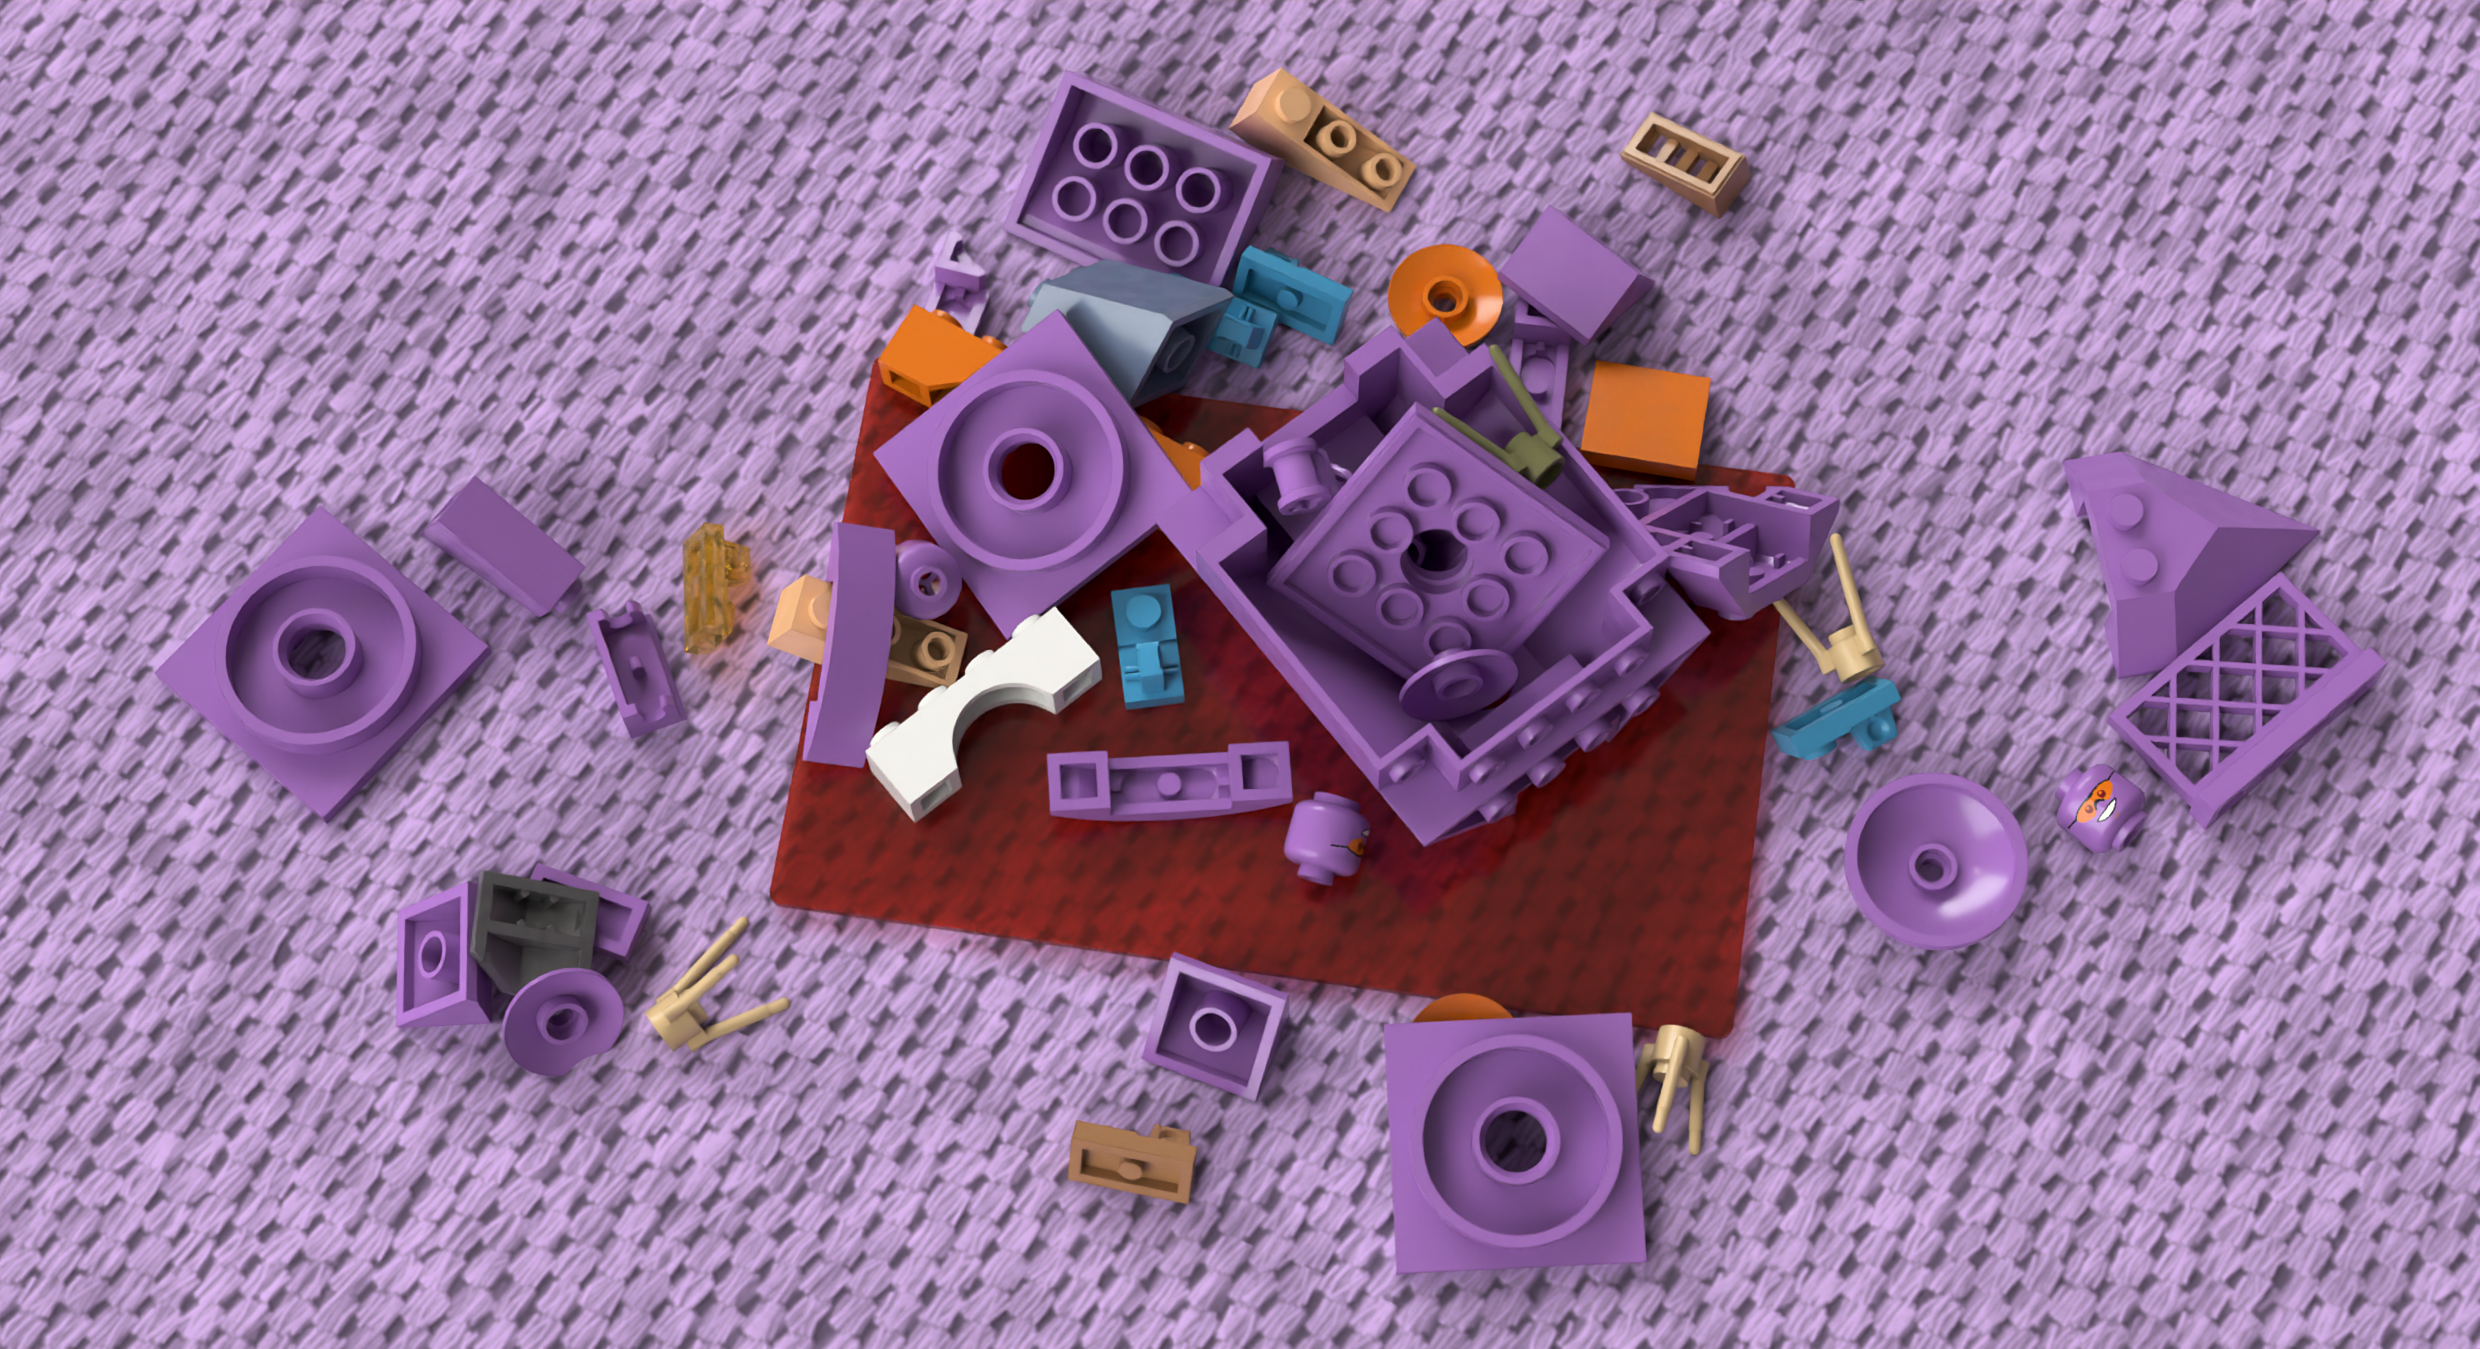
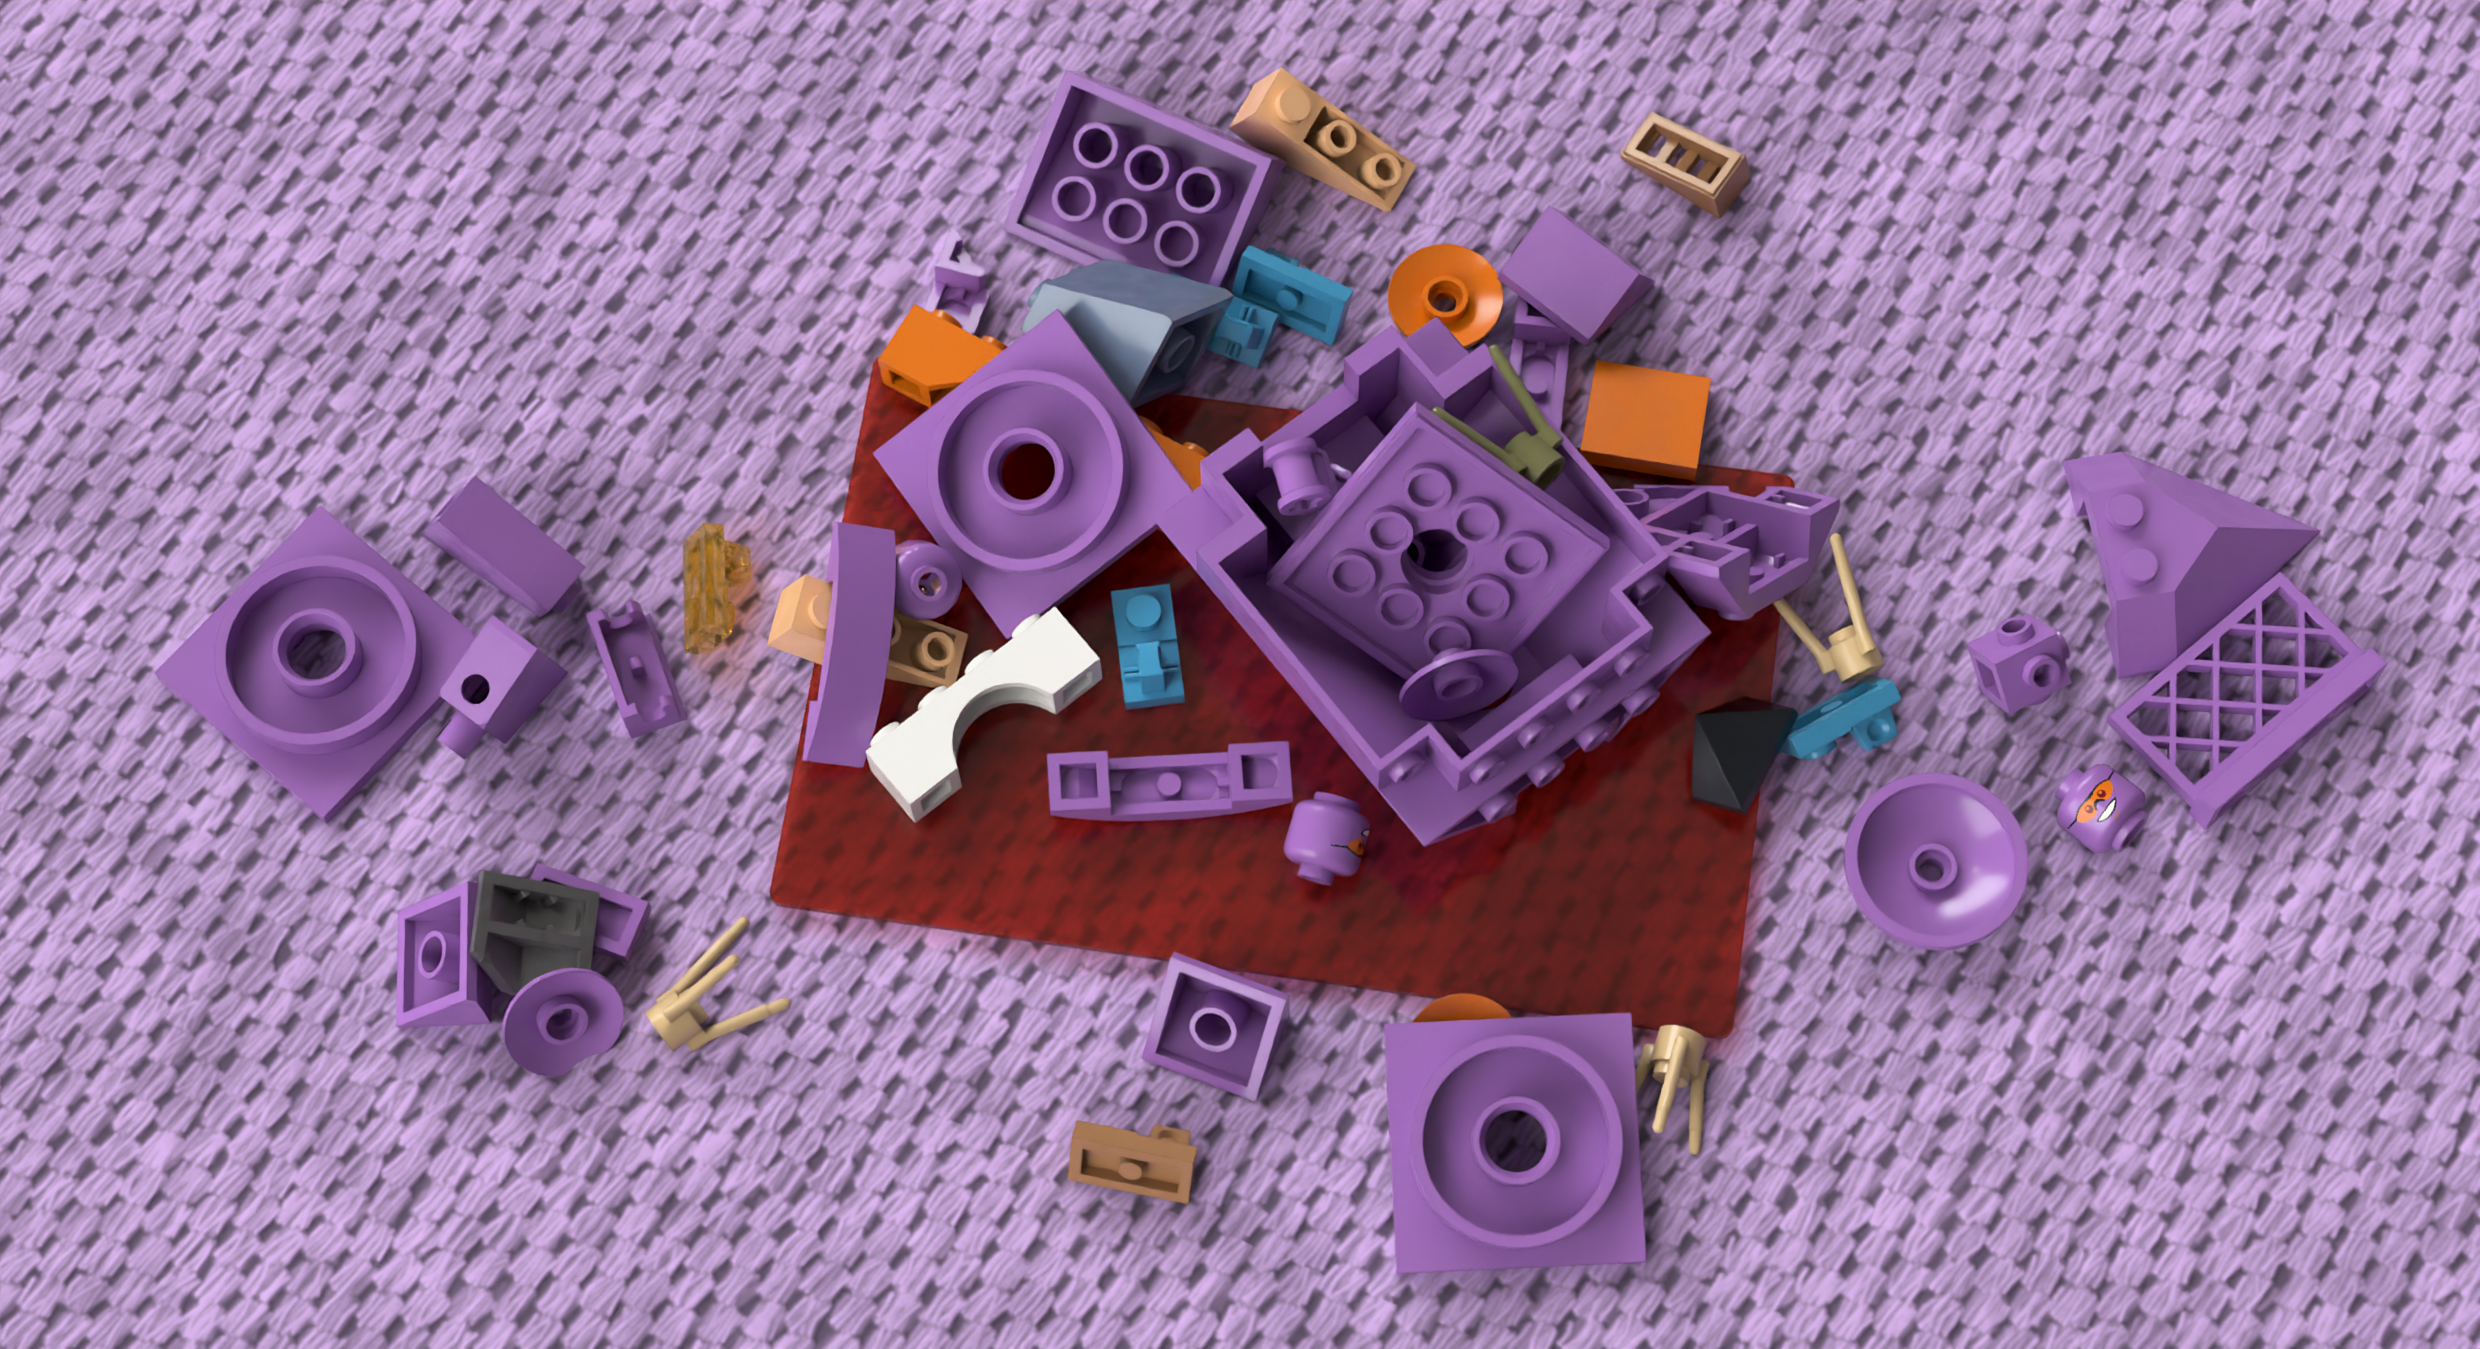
none -> medium lavender torso [436,614,568,759]
none -> black slope [1691,696,1799,815]
none -> medium lavender brick [1967,613,2072,714]

